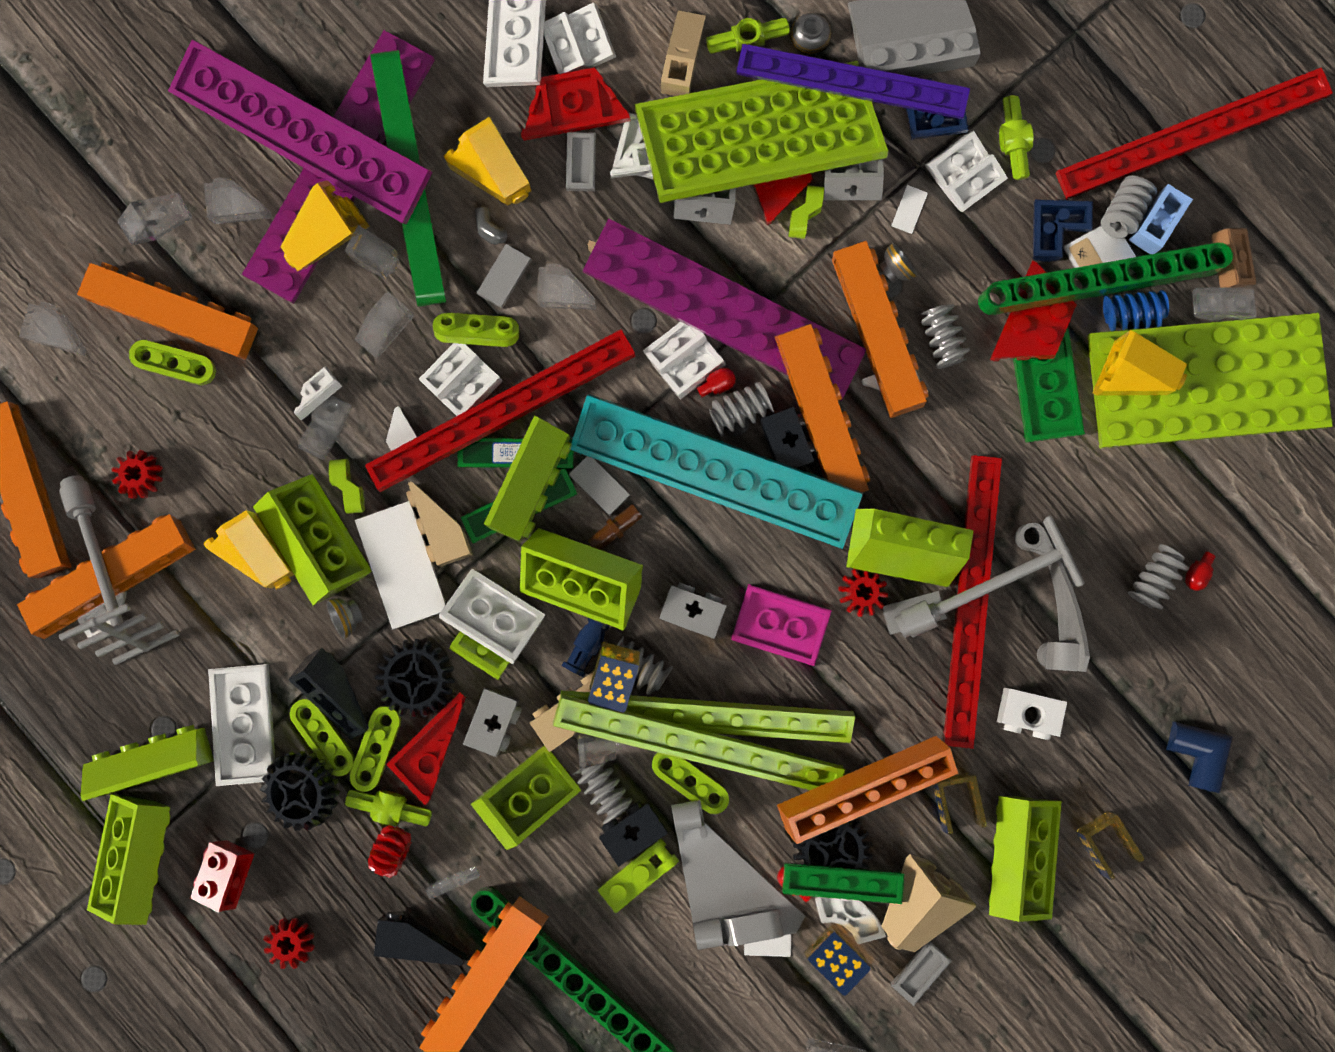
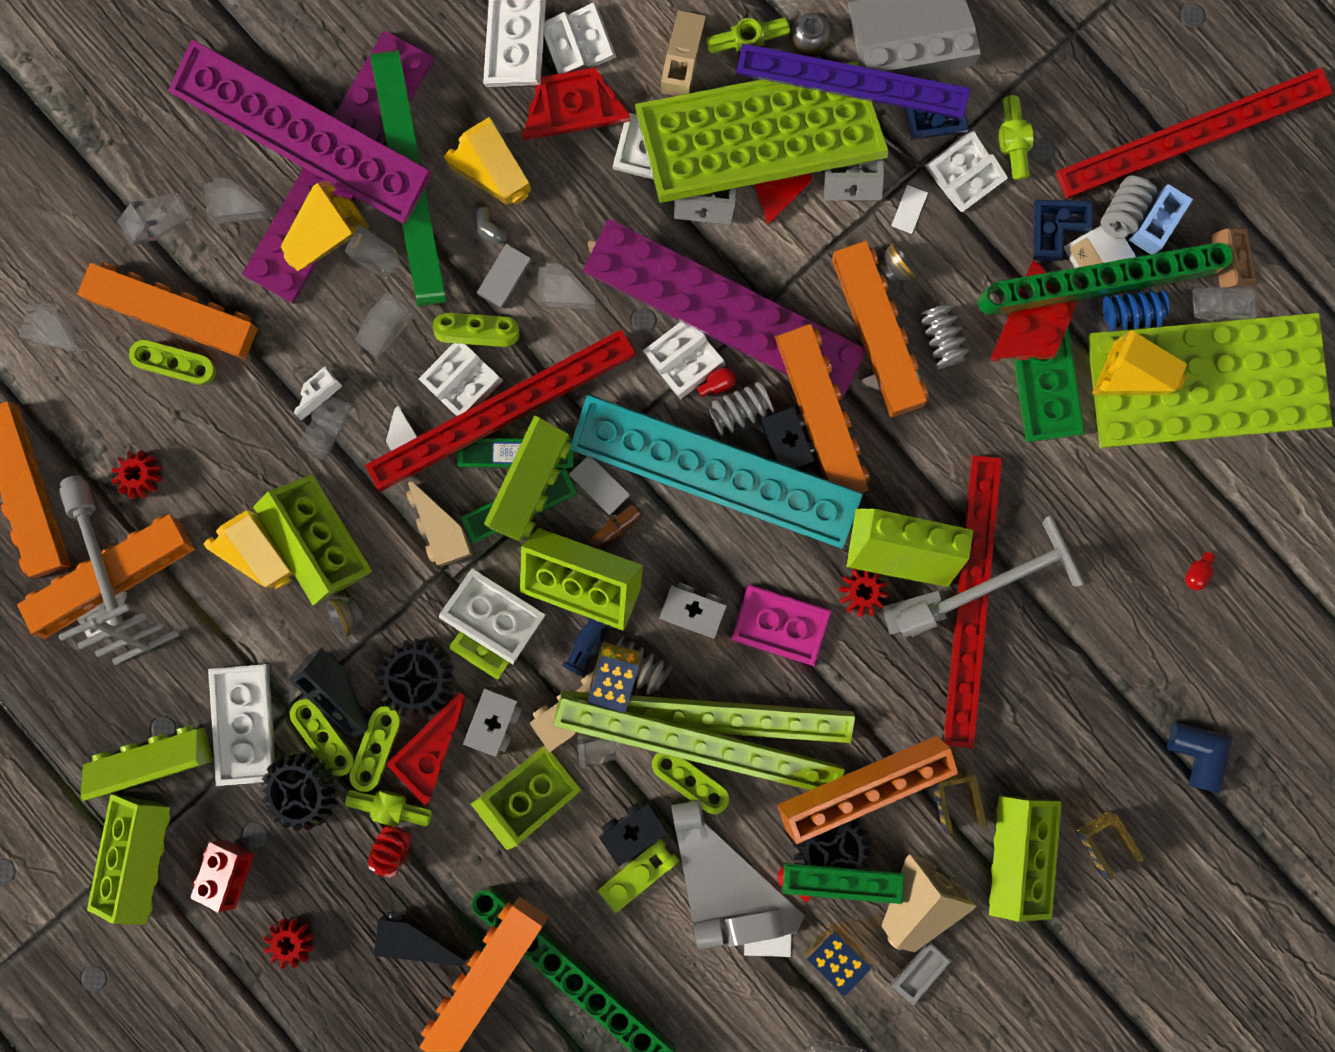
lime piece [329,459,365,514] -> none
white tile [355,501,446,630] -> none
clear tile [426,866,481,899] -> none
light grey tile [566,132,596,191] -> none
light grey piece [572,757,632,824] -> none
white tile [610,143,652,179] -> none
lime piece [788,185,824,239] -> none
white tile [814,897,886,944] -> none
white brick [996,688,1067,740] -> none
light grey panel [1014,523,1090,672] -> none
light grey piece [1128,544,1189,610] -> none

